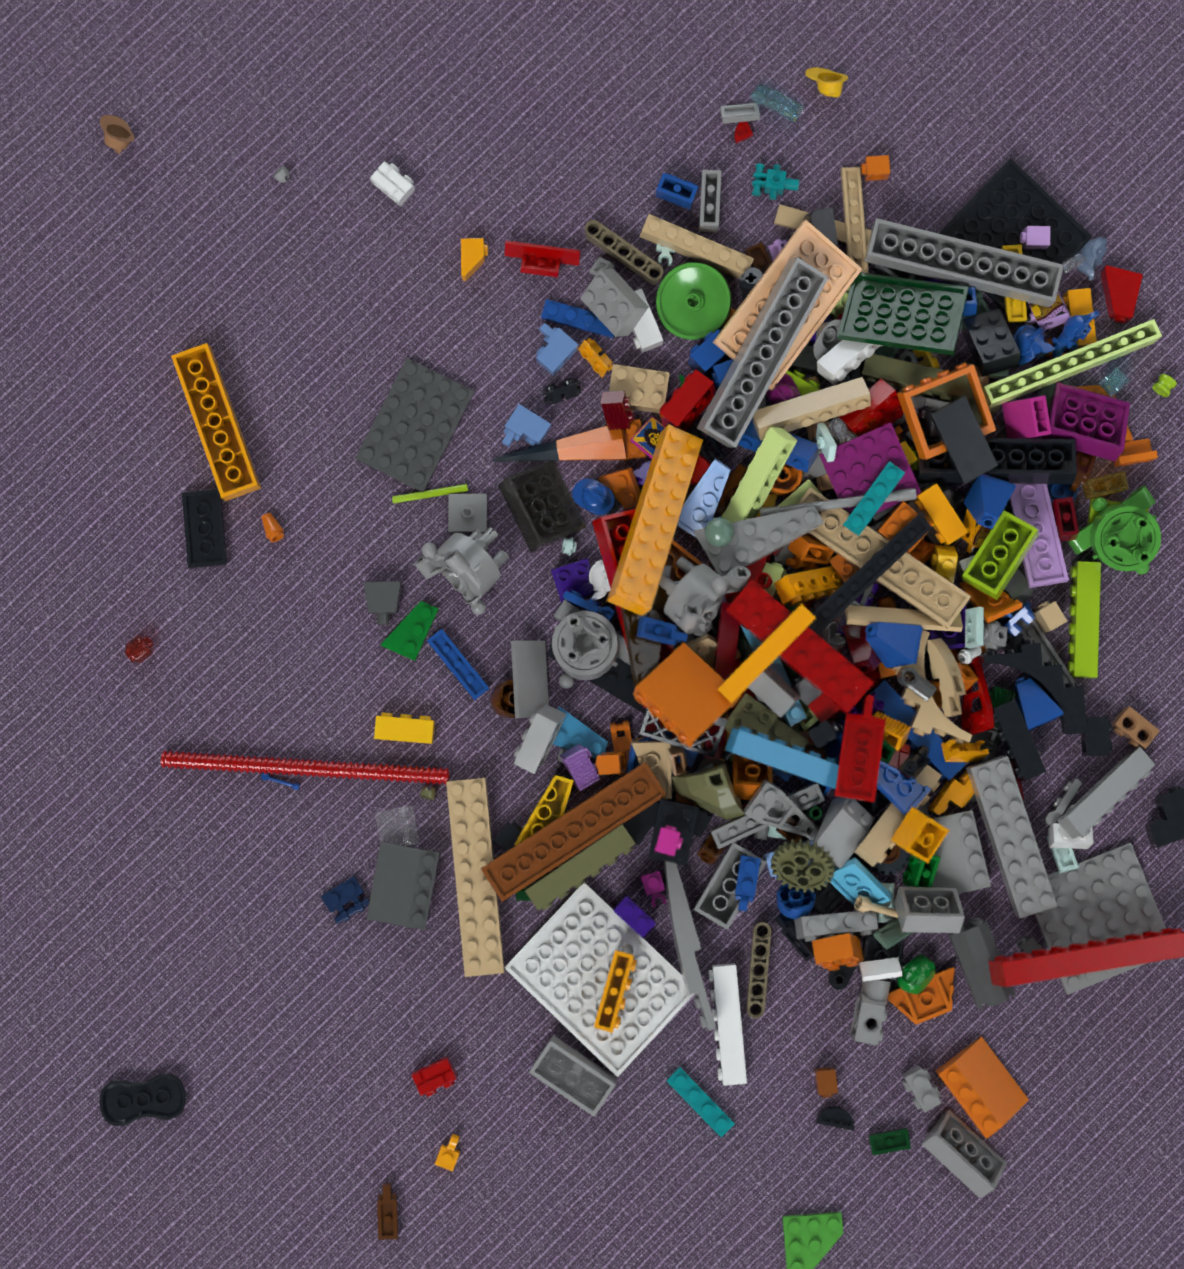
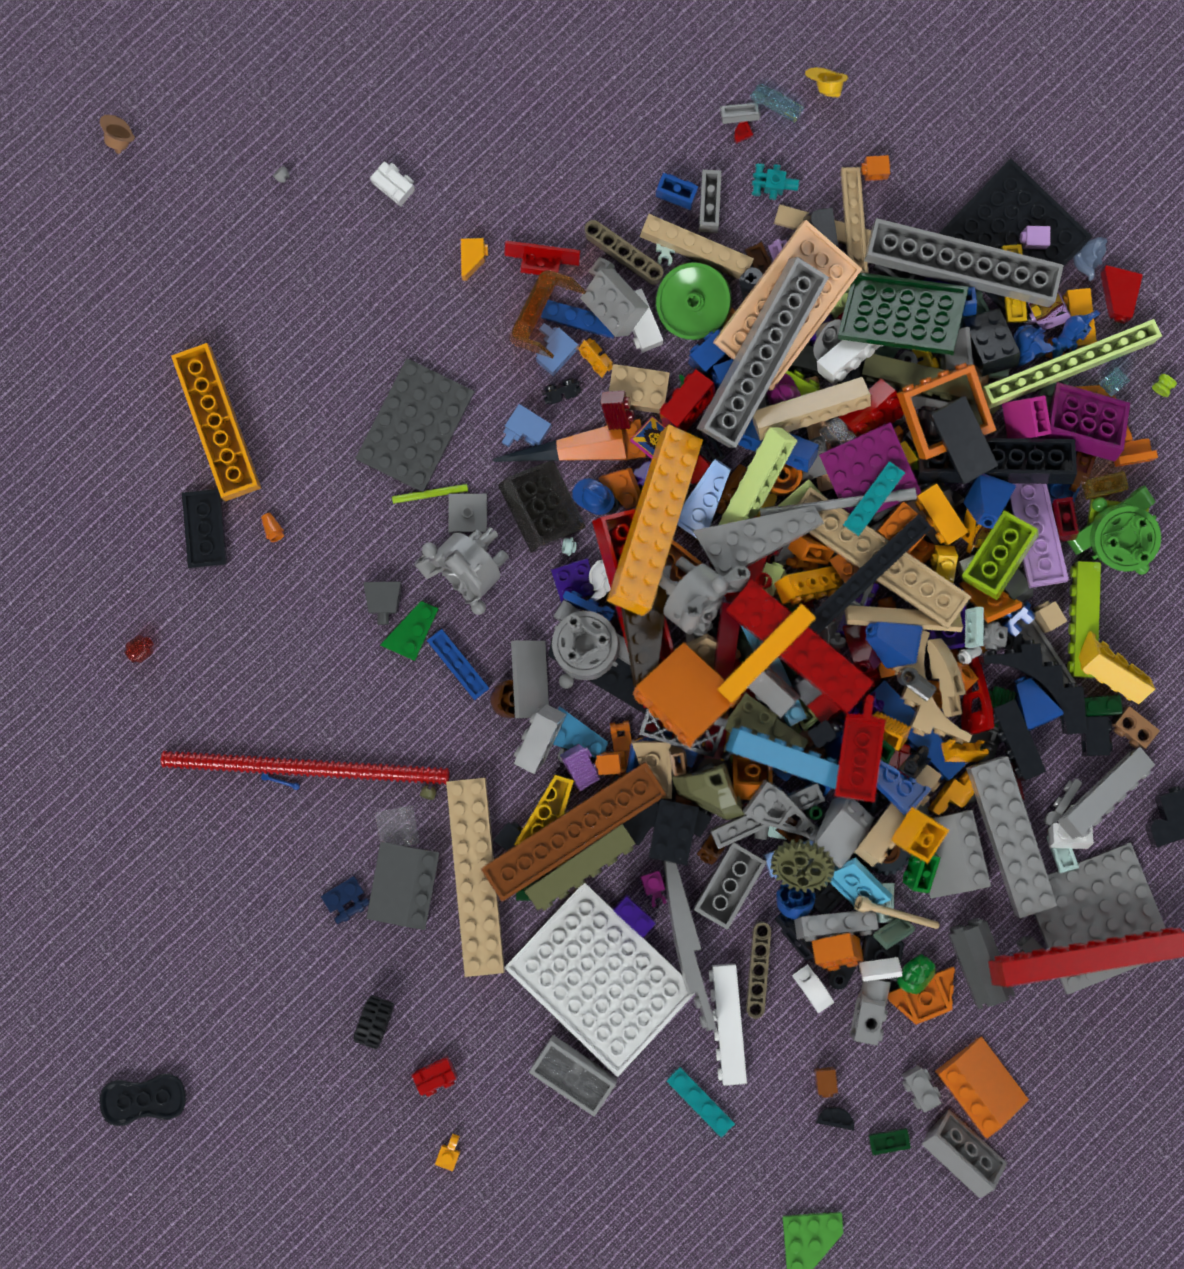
yellow brick [374,712,435,744] -> none
reddish brown hinge [377,1182,399,1240] -> none
light orange brick [593,949,637,1033] -> none
blue hinge [637,616,688,645] -> none
dark pink brick [655,825,683,856] -> none
sand green hair [705,517,734,547] -> none
blue hinge [735,855,761,911] -> none
light aqua plate [815,423,837,462] -> none
light grey brick [894,887,965,933] -> none
clear axle [1063,254,1086,273] -> none
none -> black tyre [353,995,394,1050]
none -> clear orange windscreen [509,270,586,359]
none -> white brick [792,964,834,1013]
none -> light grey slope [939,327,973,371]
none -> yellow wedge [1078,631,1155,704]
none -> dark green brick [1084,695,1122,717]

